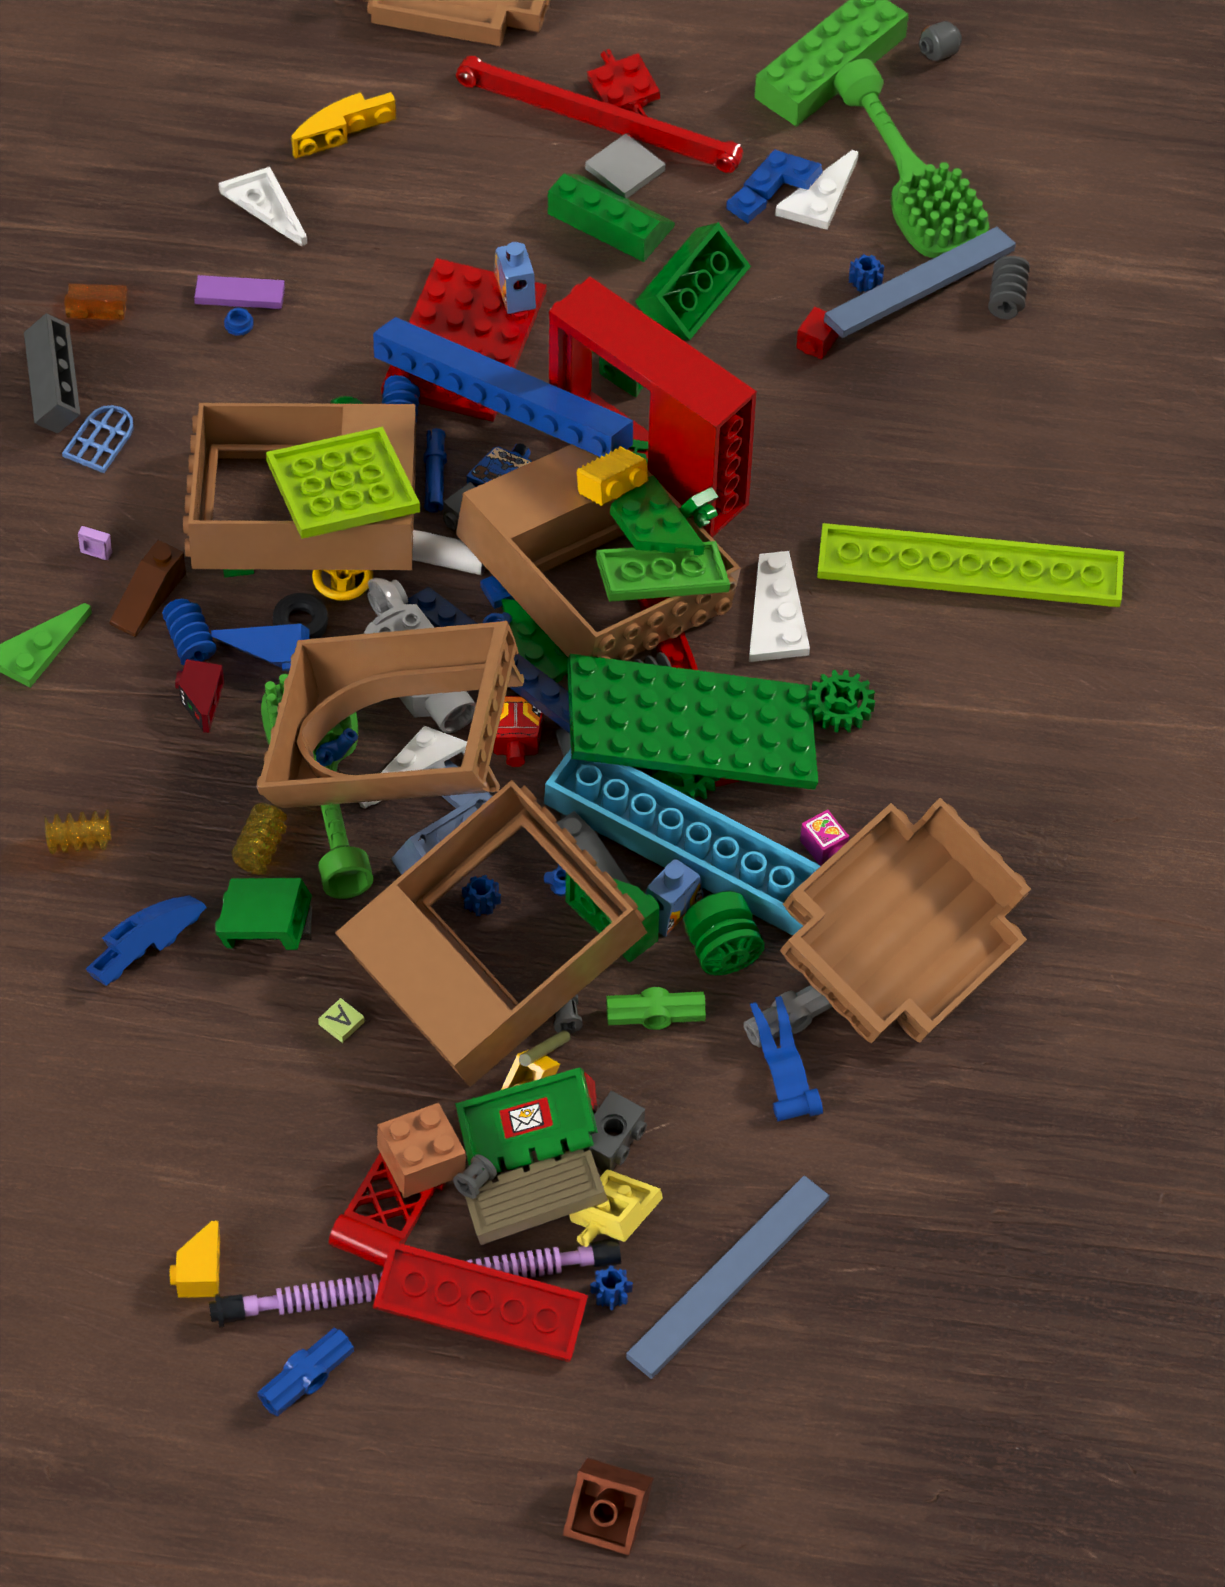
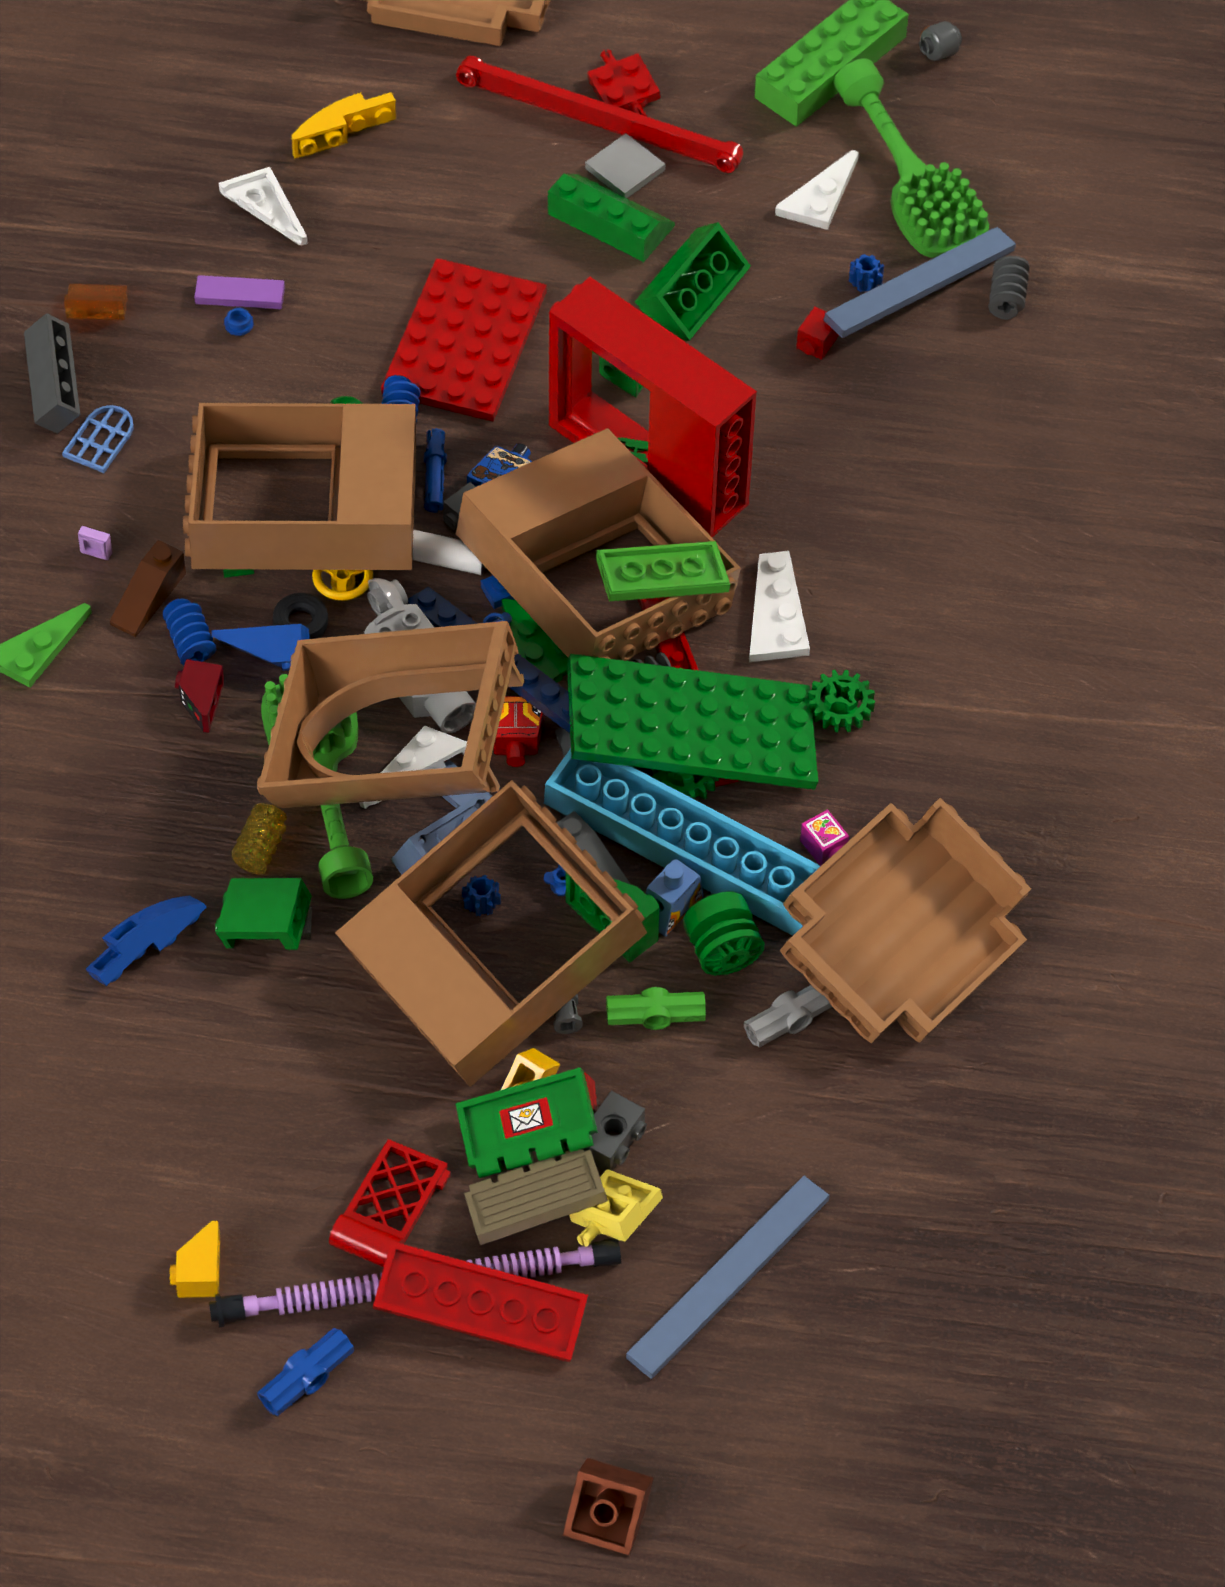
clear yellow piece [45,809,112,854] -> none
lime plate [266,426,420,539] -> none
blue arm [316,728,358,766] -> none
yellowish green tile [318,998,365,1043] -> none
blue brick [373,317,633,457] -> none
nougat brick [377,1103,466,1198] -> none
dark grey bush [453,1154,497,1199] -> none
medium blue torso [494,242,536,314] -> none
olive bar [519,1030,571,1066] -> none
yellow brick [576,446,648,506] -> none
blue gear [590,1265,633,1310] -> none
green wing [610,475,705,556] -> none
green tile [679,487,718,528] -> none
blue plate [726,186,767,224] -> none
blue plate [743,149,823,200] -> none
blue flag [750,996,823,1122] -> none
lime plate [817,523,1124,607] -> none

